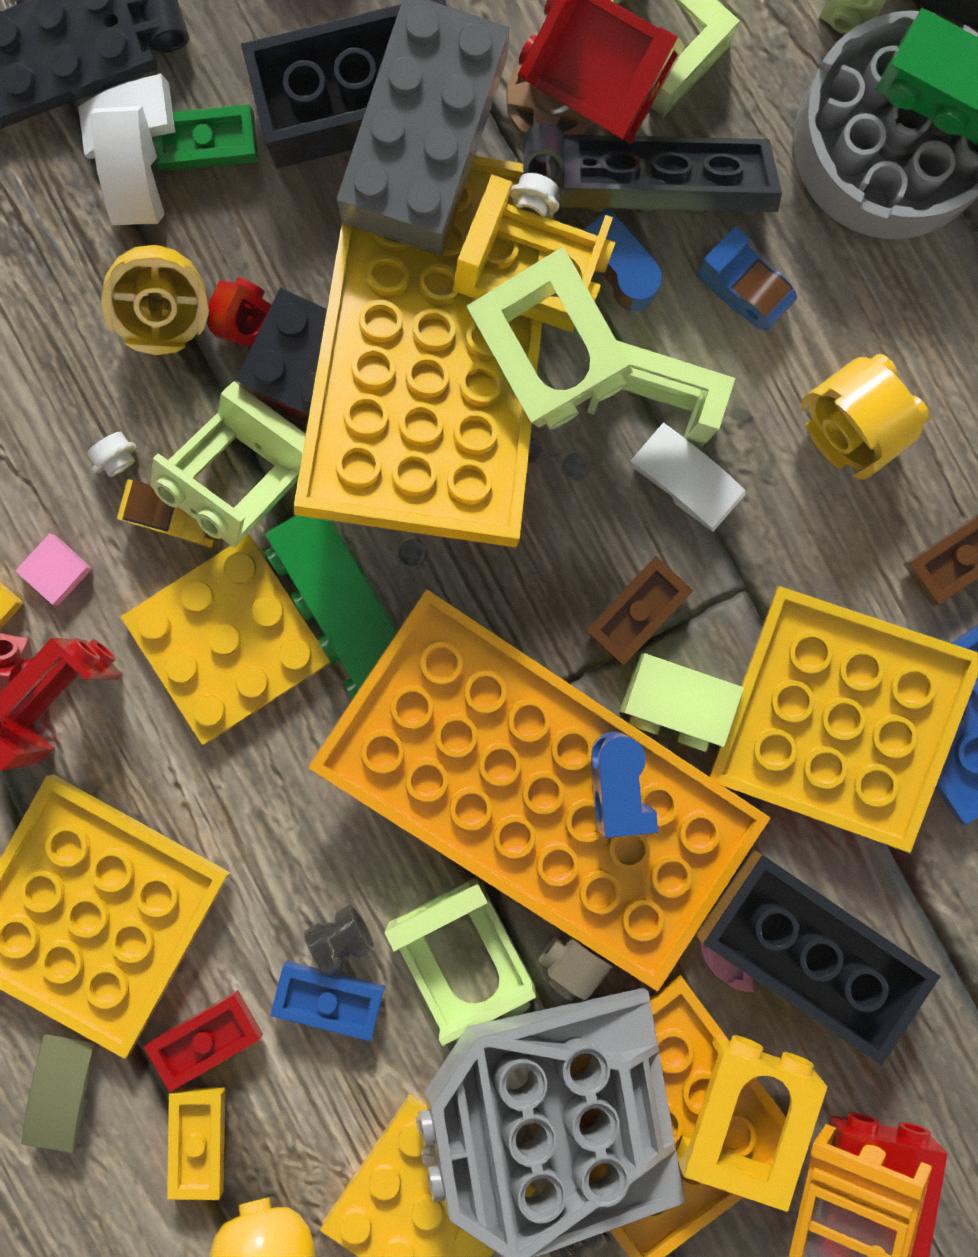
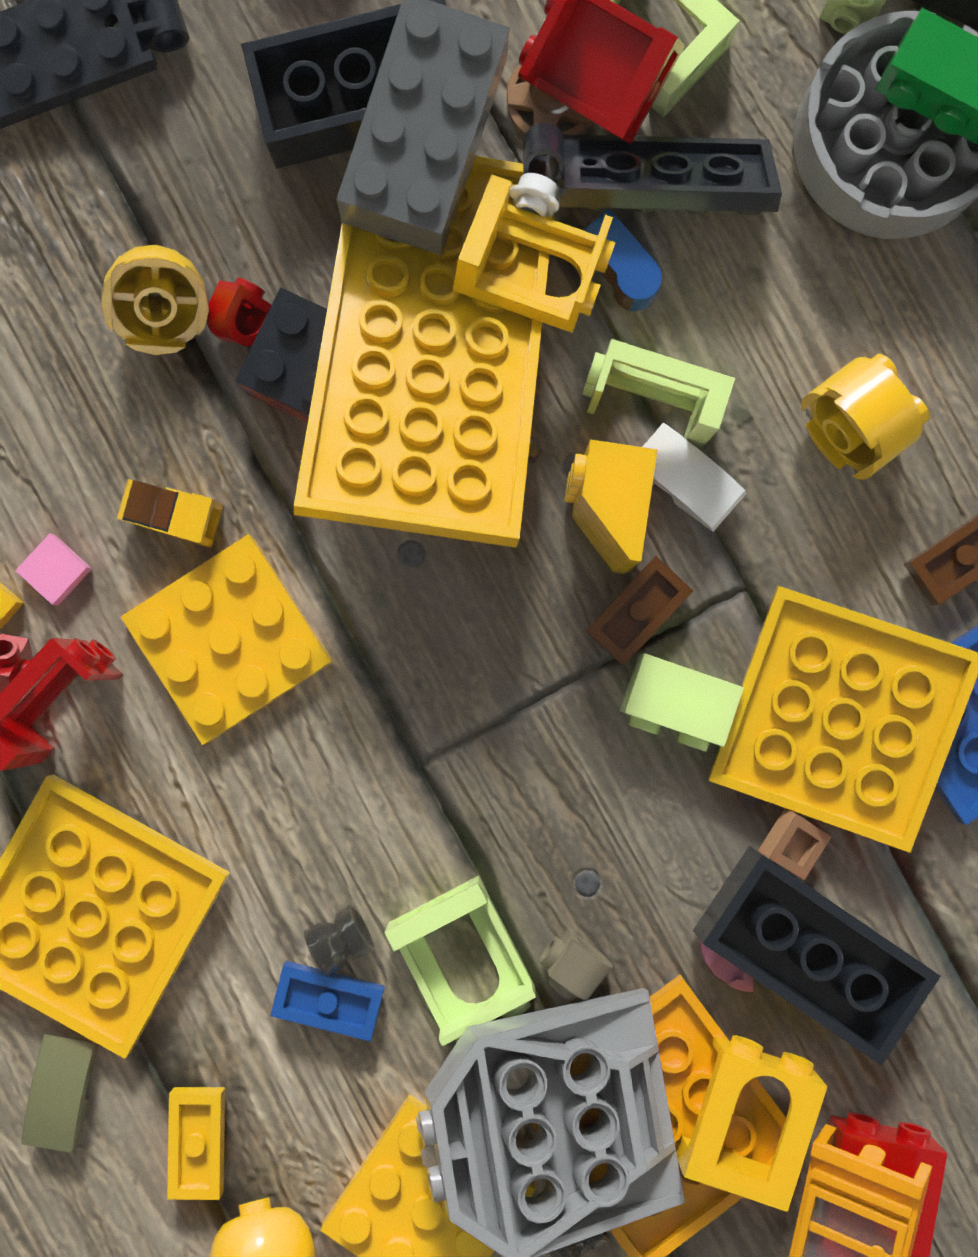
white slope [78,74,175,159] -> none
white plate [87,432,136,477] -> none
white slope [91,106,165,225] -> none
red plate [144,990,263,1093] -> none
yellowish green panel [150,381,306,548] -> none
green plate [152,104,259,172] -> none
green brick [265,515,397,699] -> none
light orange plate [308,589,770,991] -> none
yellowish green panel [467,246,633,429] -> none
blue leg [591,731,658,838] -> none
blue leg [696,225,797,331] -> none
none -> yellow slope [564,439,658,575]
none -> medium nougat plate [758,808,831,880]

